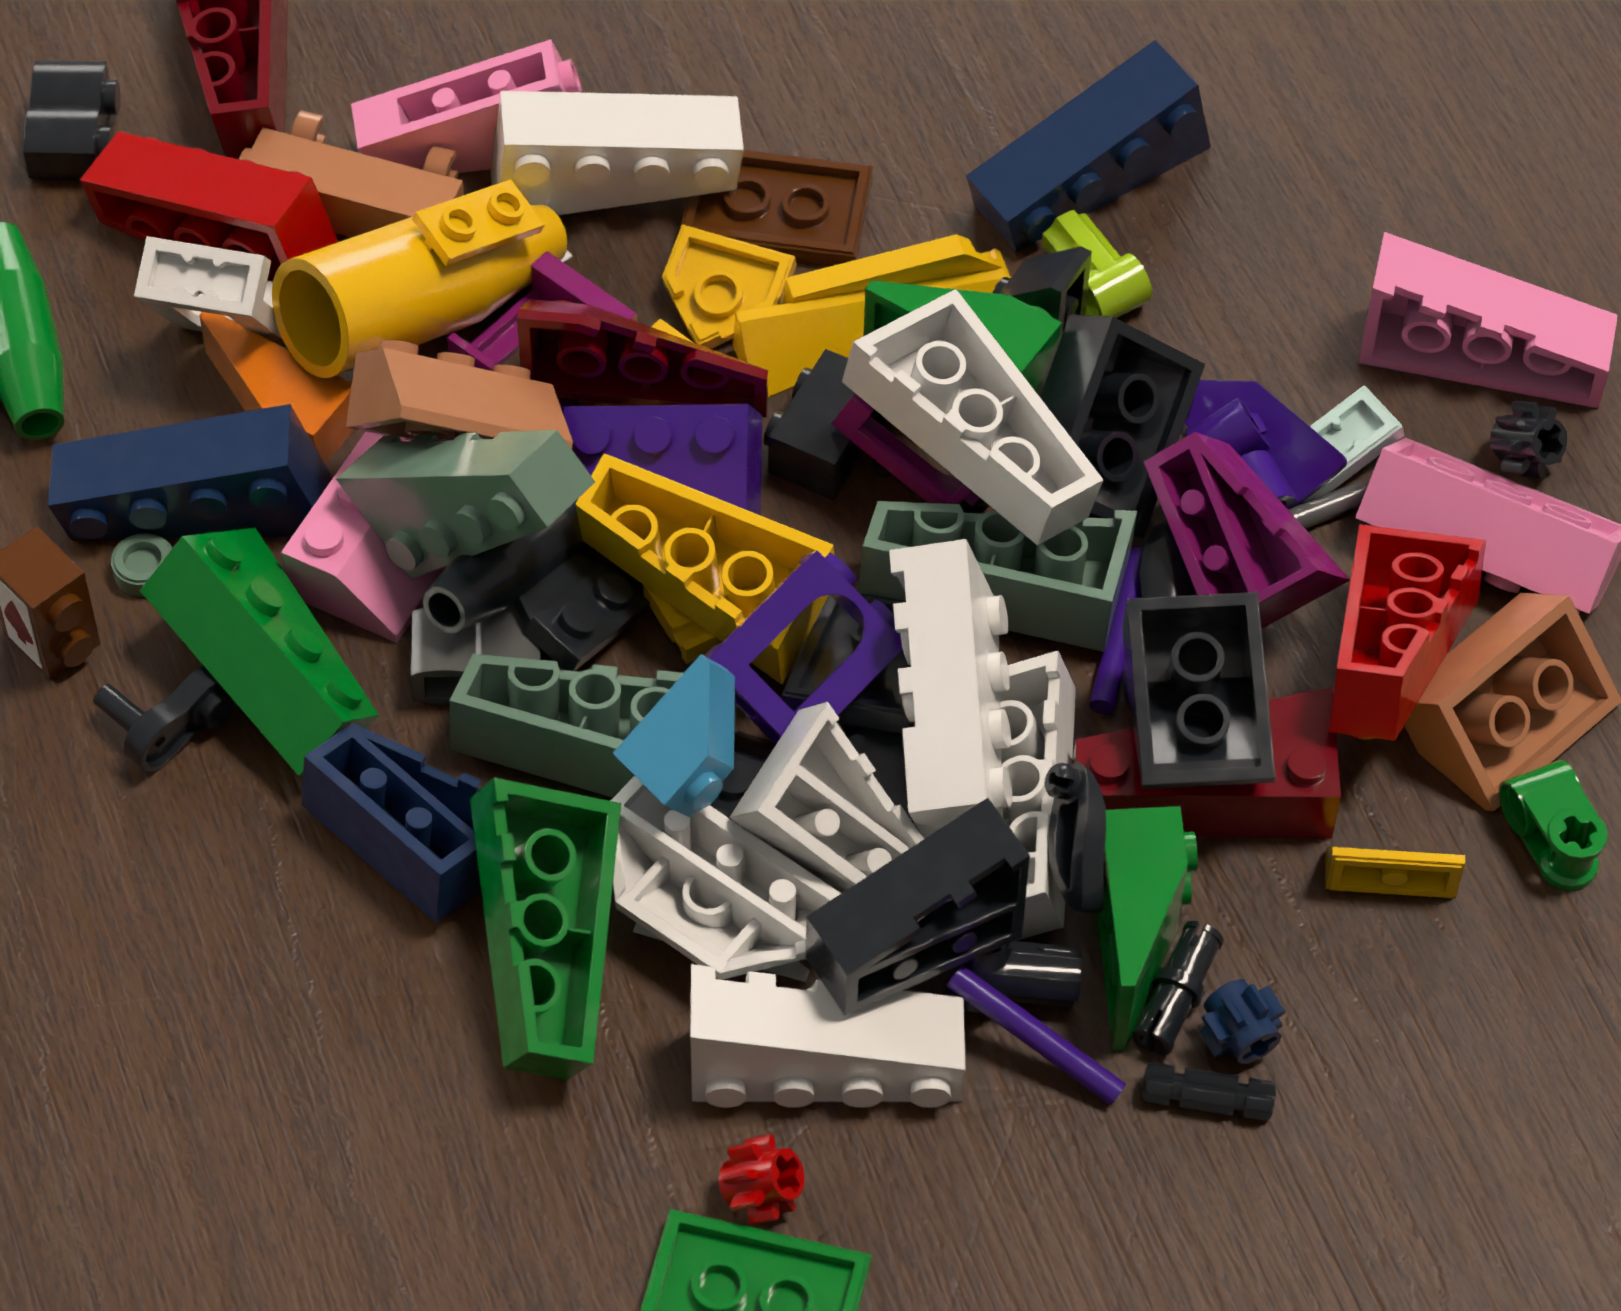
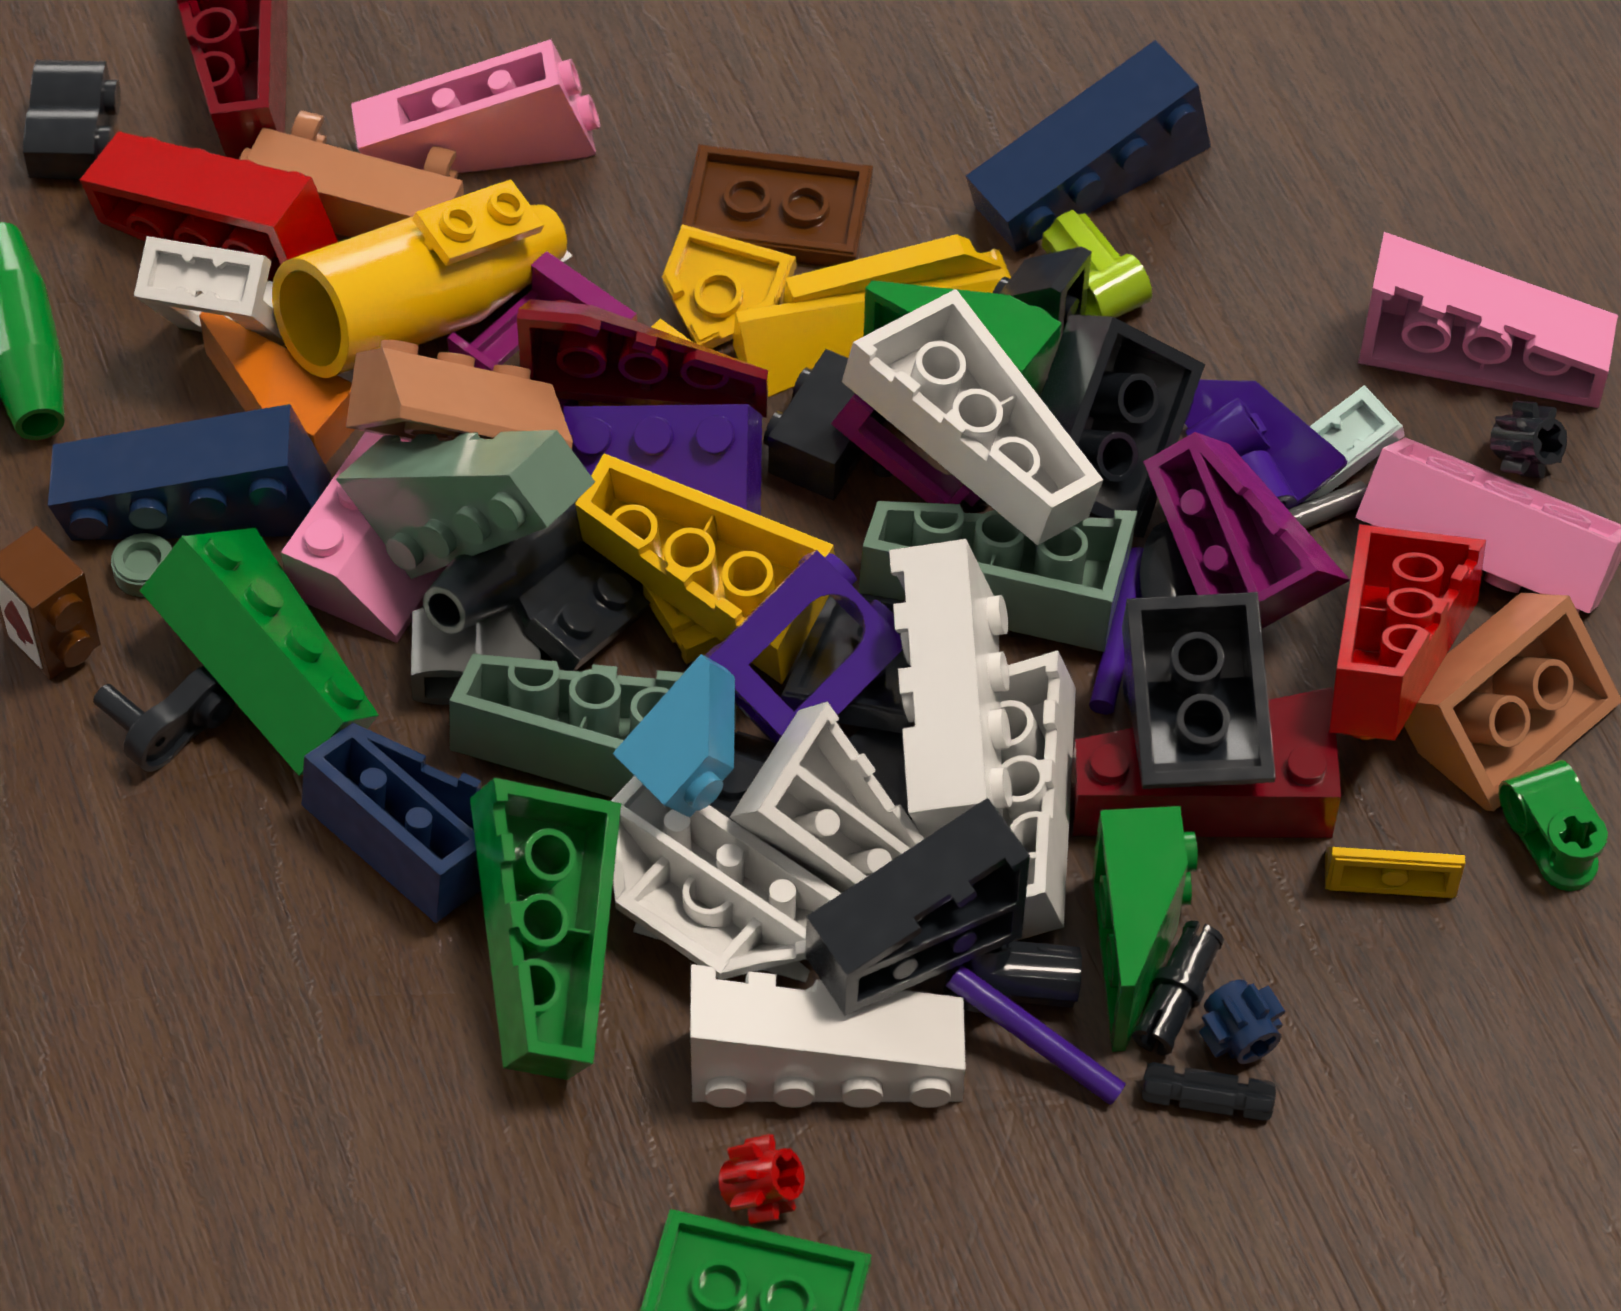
white wedge [491,91,744,215] -> none
black arm [1044,762,1106,914] -> none

